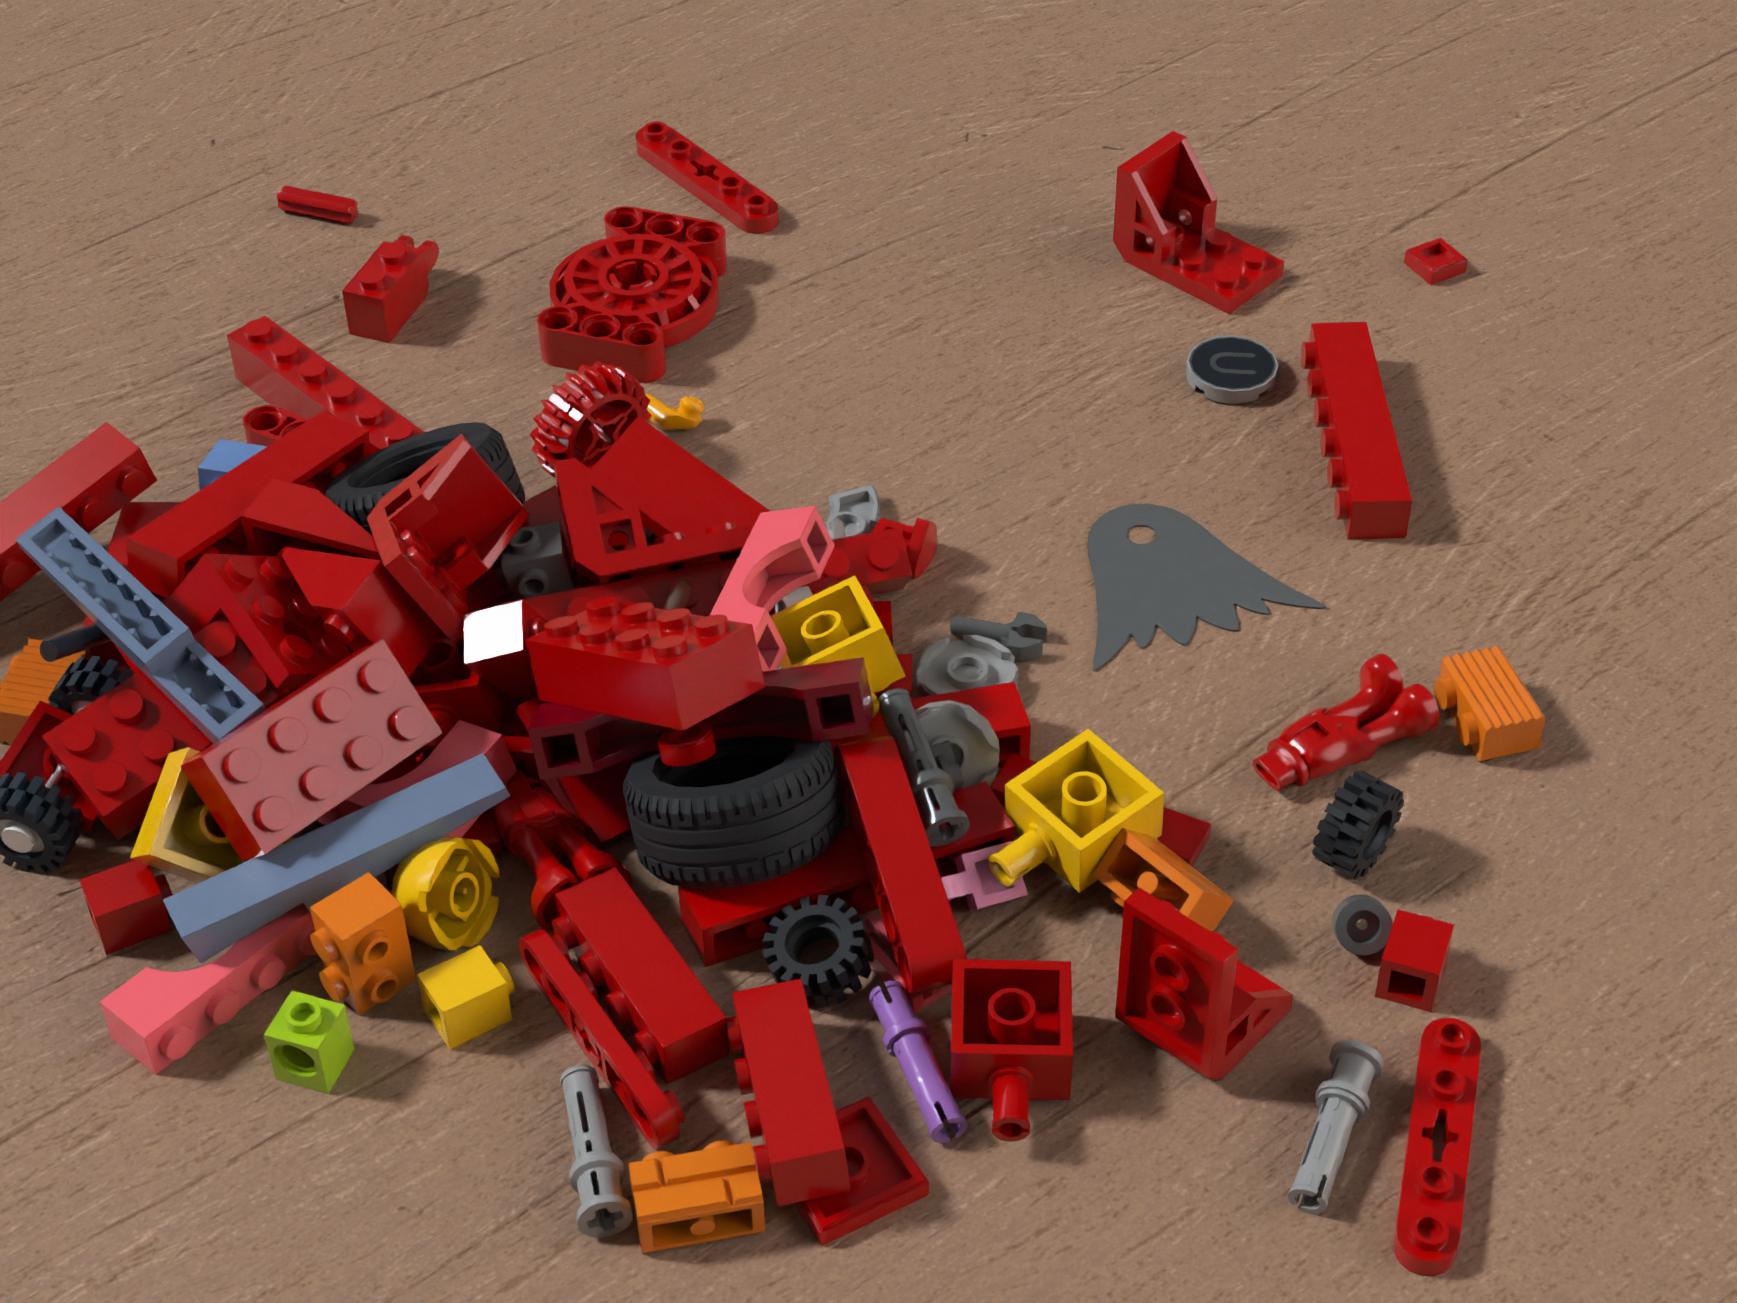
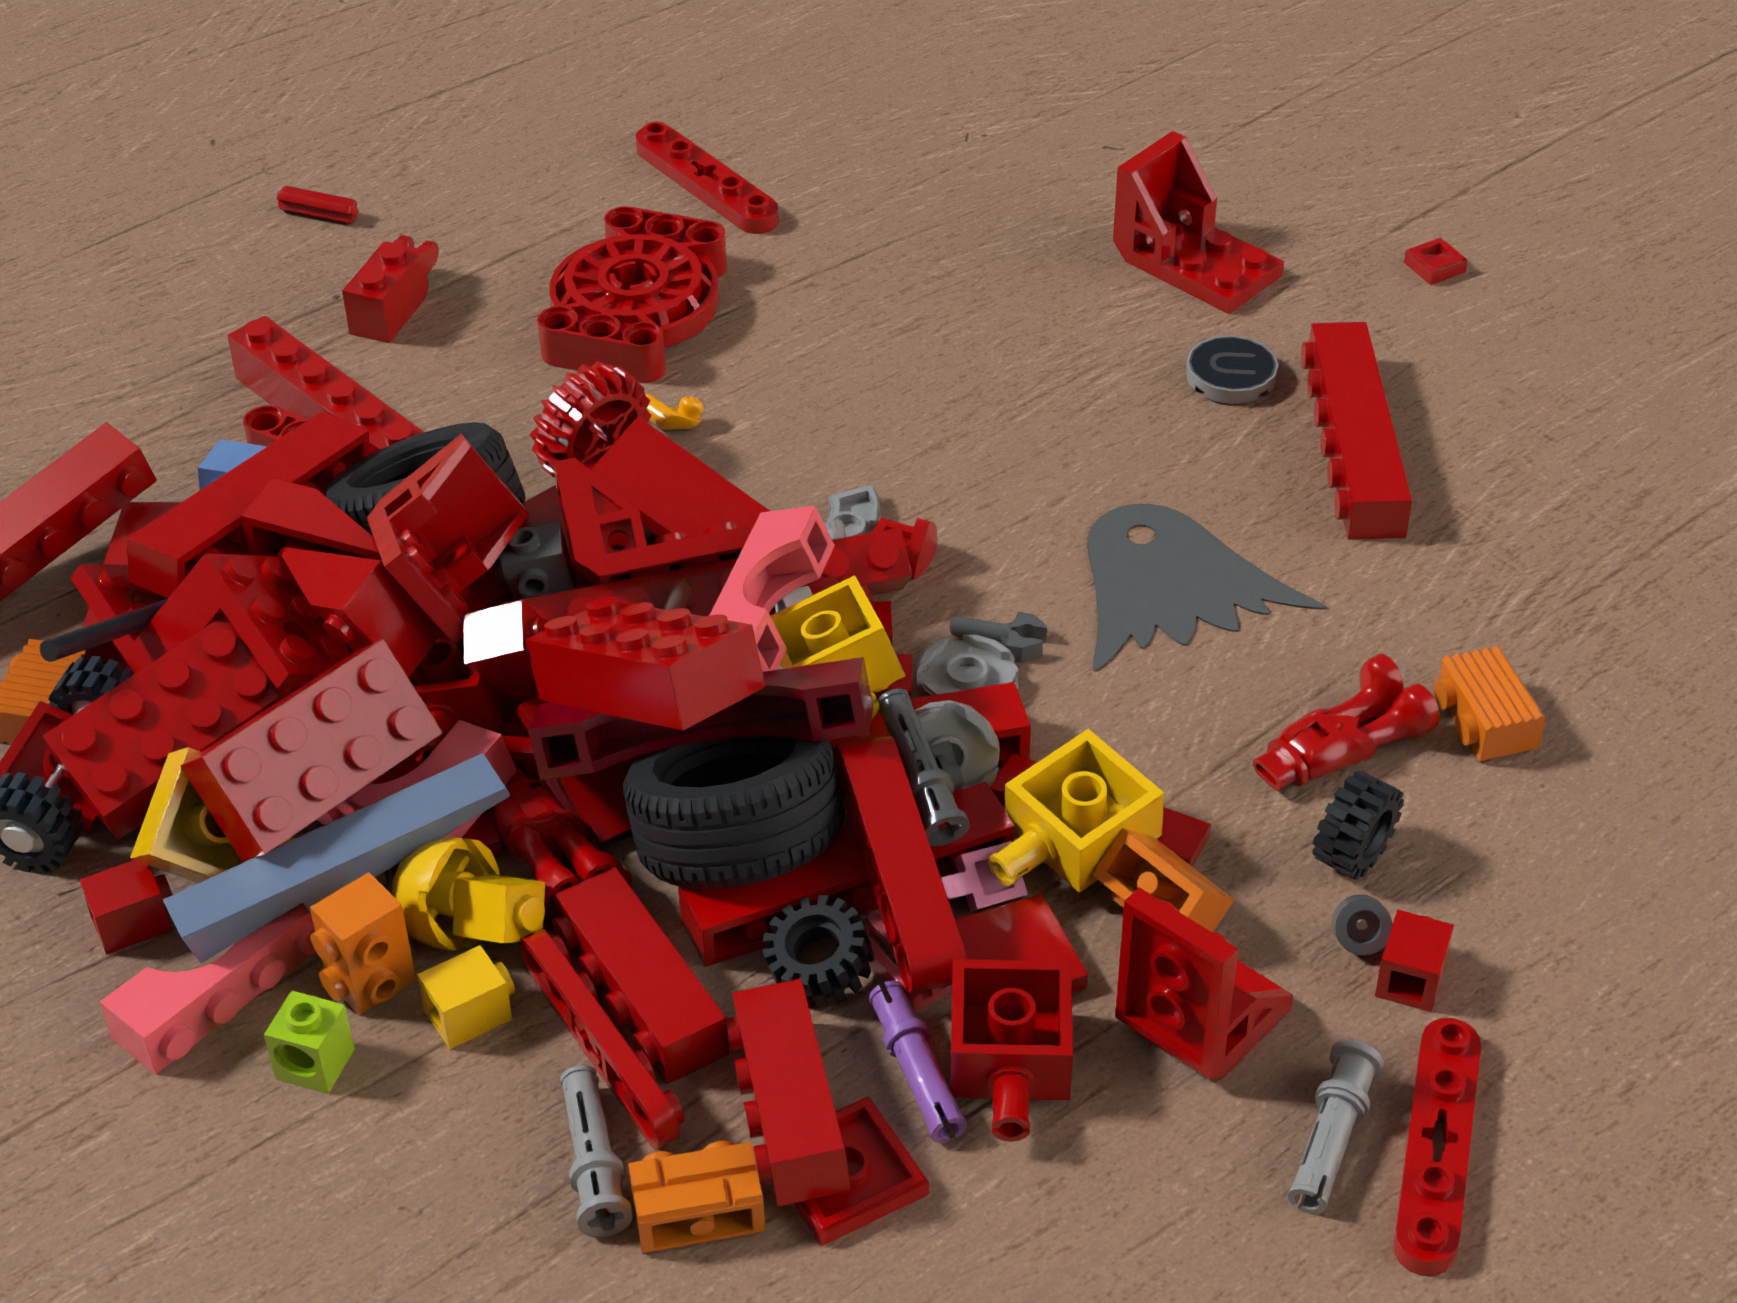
sand blue slope [15,506,266,744] -> none
red tile [658,724,716,766] -> none
none -> yellow brick [453,874,545,944]
none -> red tile [955,894,1088,992]

